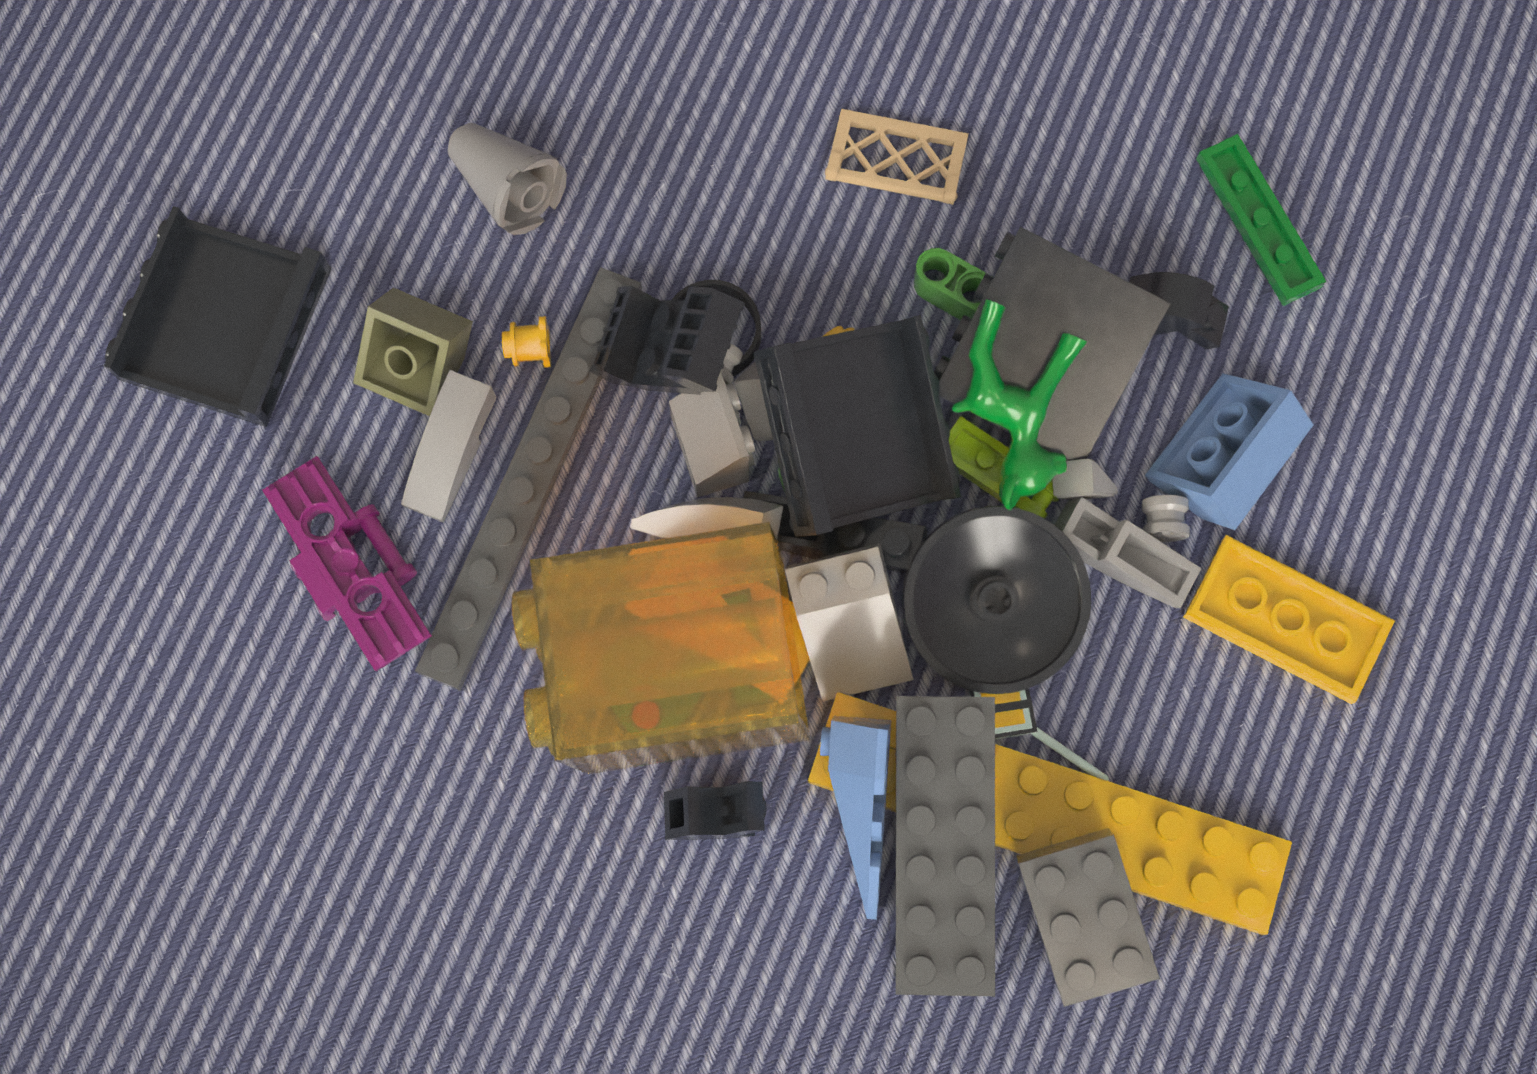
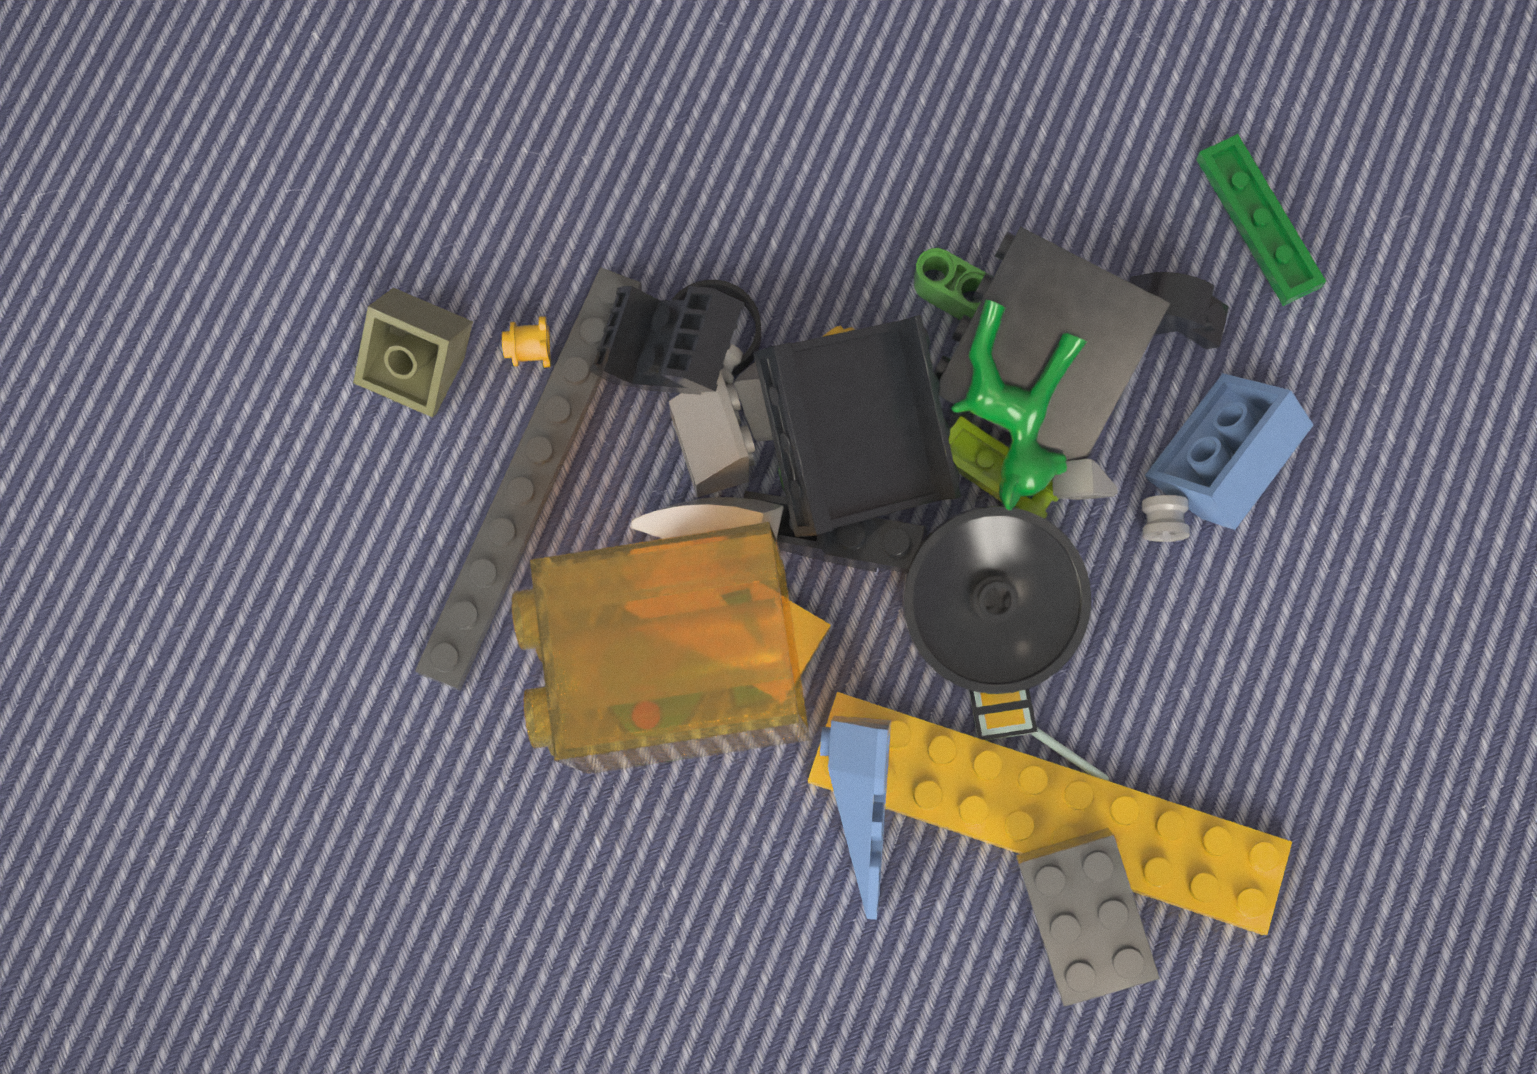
black panel [104,206,332,427] -> none
magenta piece [262,456,432,671] -> none
light grey slope [401,370,497,523] -> none
light grey cone [448,123,567,235] -> none
black brick [664,781,767,840] -> none
light grey slope [785,543,914,701] -> none
tan window [825,109,969,205] -> none
dark grey brick [896,696,995,997] -> none
light grey slope [1054,497,1202,609] -> none
yellow tile [1183,535,1395,704] -> none

